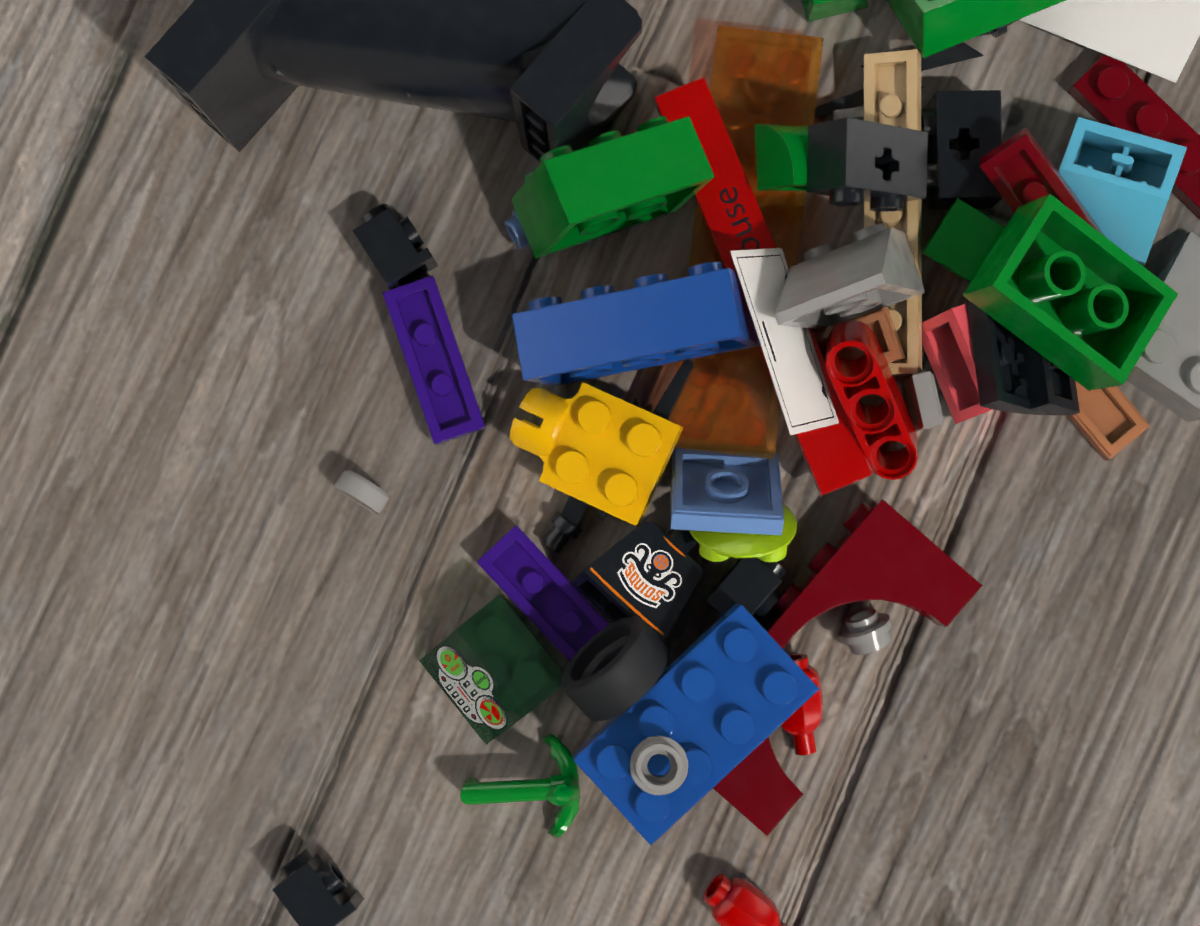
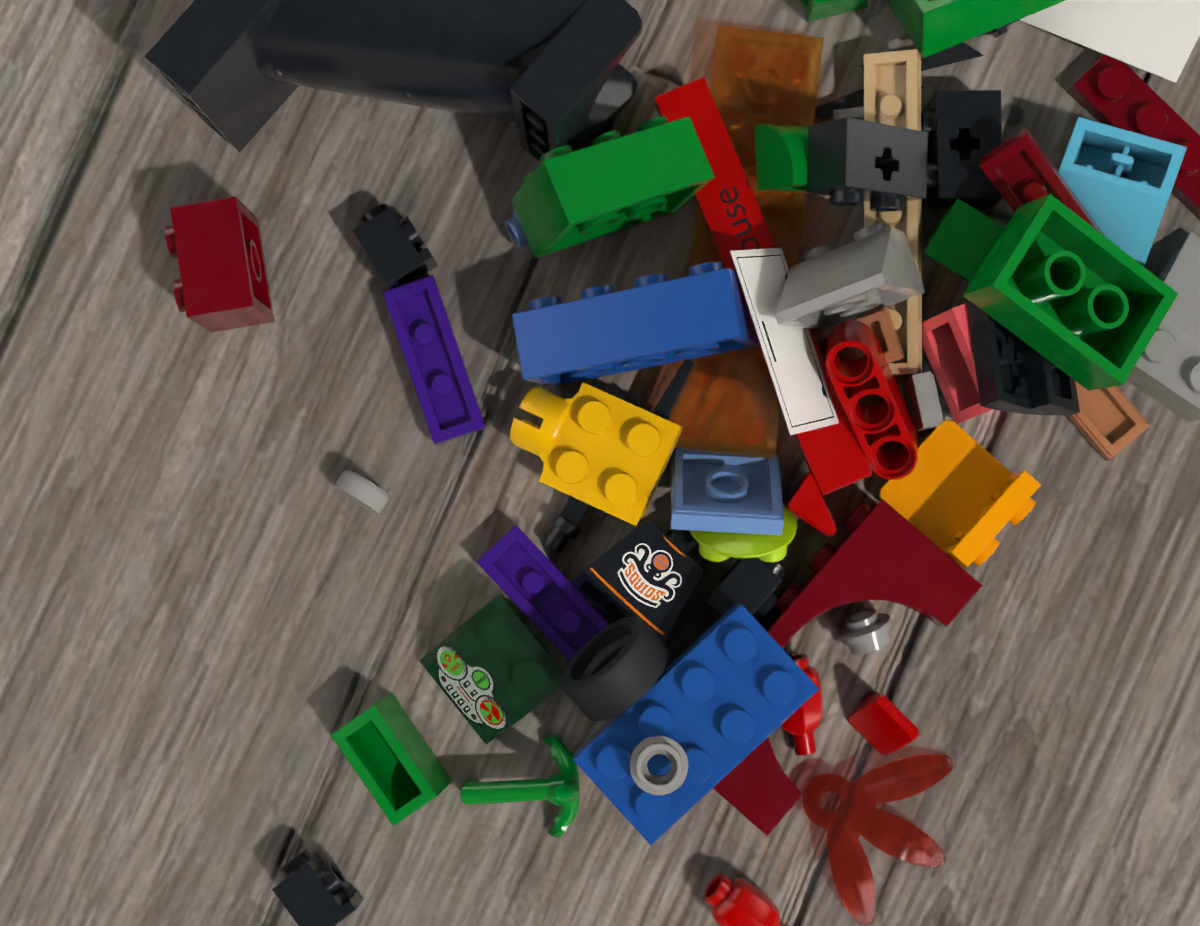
none -> dark red brick [165,197,275,332]
none -> green brick [331,693,453,826]
none -> red slope [784,472,837,537]
none -> clear red plant [802,754,953,926]
none -> red slope [847,691,920,755]
none -> light orange bracket [879,420,1041,567]

